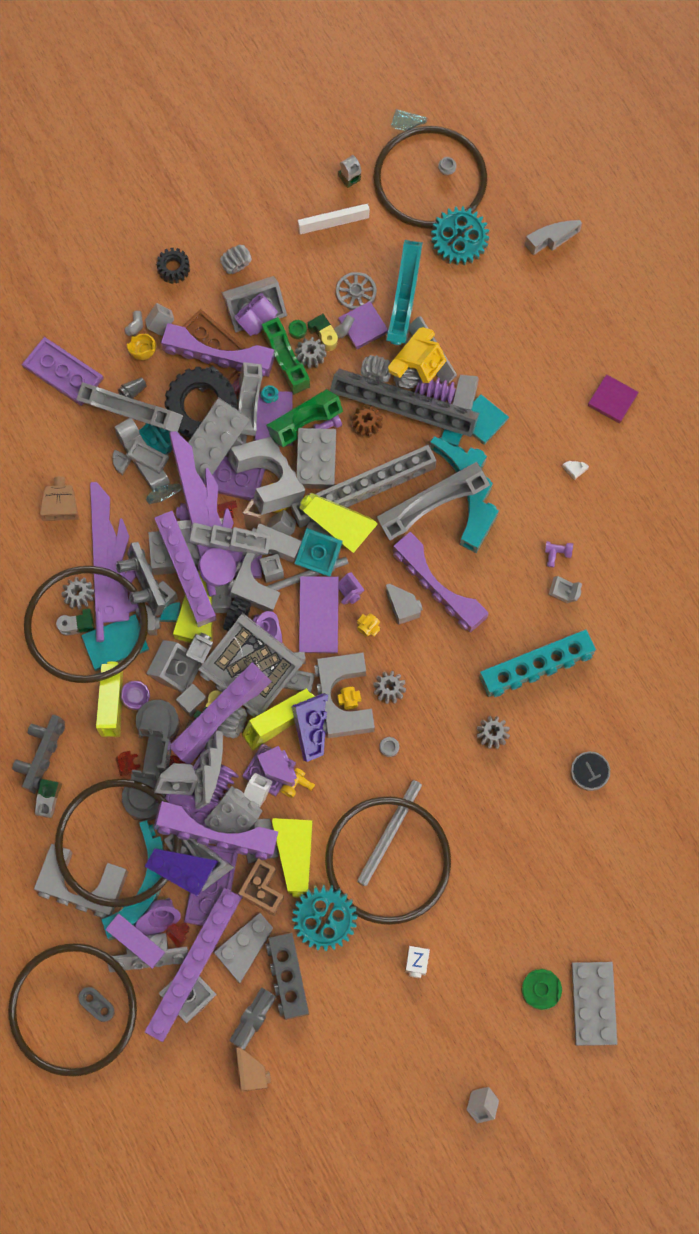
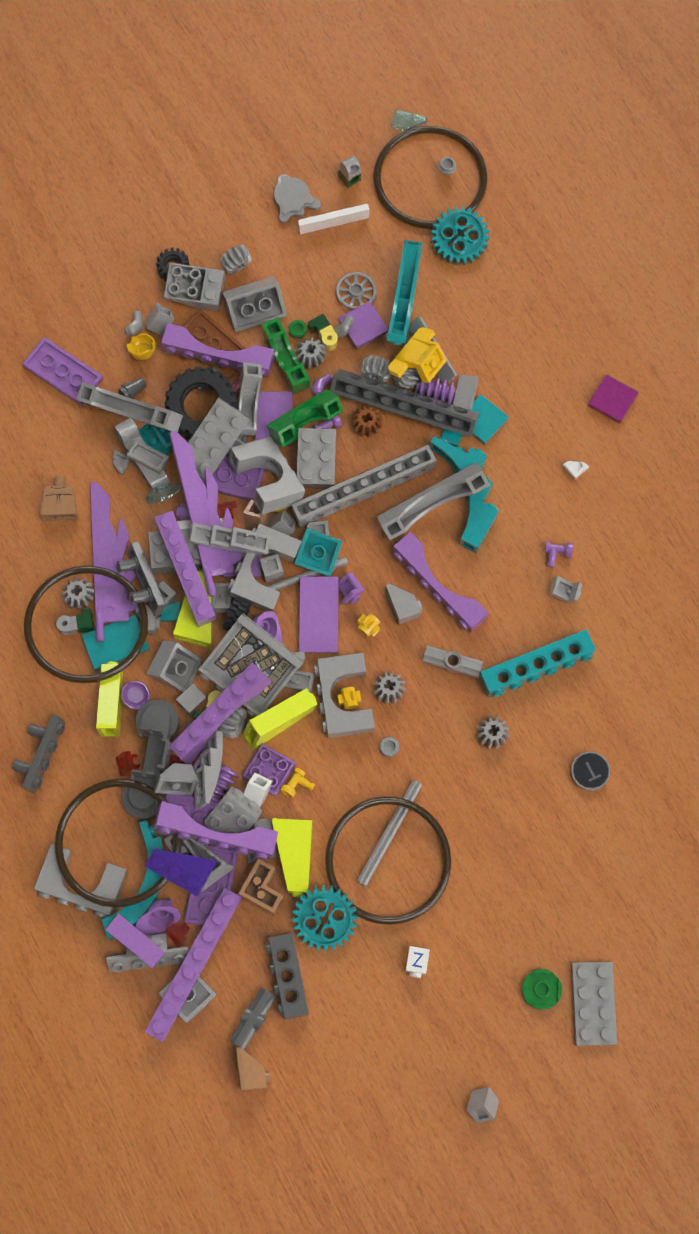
dark brown piece [8,943,137,1077] -> none
leg [35,779,62,818] -> none
dark grey plate [79,987,115,1022] -> none
flat silver bracket [185,633,213,664] -> none
medium lavender tile [198,548,237,586] -> none
light grey wing [214,913,273,983] -> none
medium lavender brick [234,292,278,336] -> none
medium lavender slope [257,746,297,787] -> none
teal plate [260,385,279,403] -> none
wing [291,693,328,762] -> none
neon yellow slope [299,493,378,553] -> none
light grey slope [525,220,582,255] -> none
none -> light grey slope [164,263,226,312]
none -> light grey tile [274,174,321,223]
none -> medium lavender arm [312,374,333,396]
none -> light grey piece [423,646,483,678]

